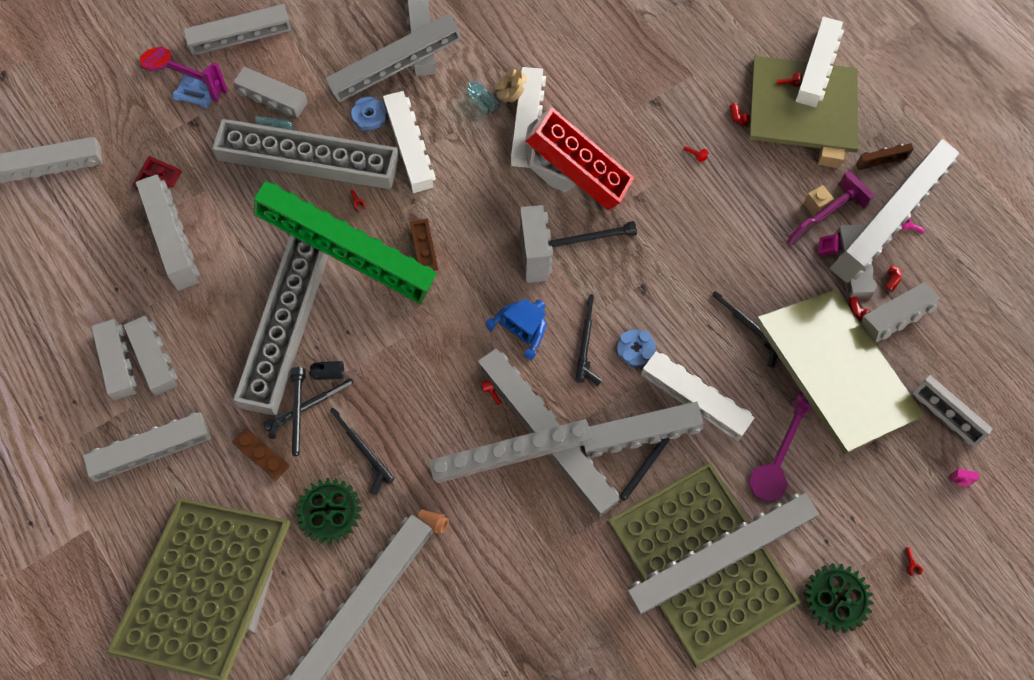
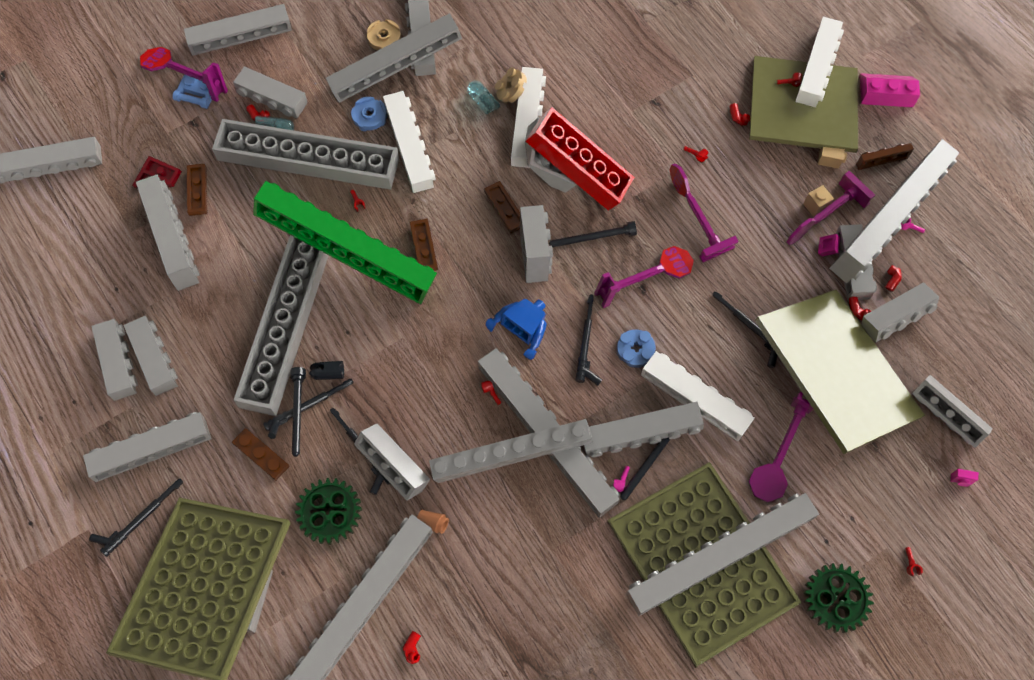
none -> black piece [89,478,183,557]
none -> reddish brown plate [187,163,208,216]
none -> red arm [246,104,270,123]
none -> light grey brick [354,424,430,501]
none -> tan plate [367,19,401,51]
none -> red arm [403,631,421,664]
none -> reddish brown plate [484,181,520,234]
none -> magenta piece [594,246,694,308]
none -> dark pink hand [613,466,630,492]
none -> magenta piece [669,163,739,263]
none -> dark pink slope [859,73,920,107]

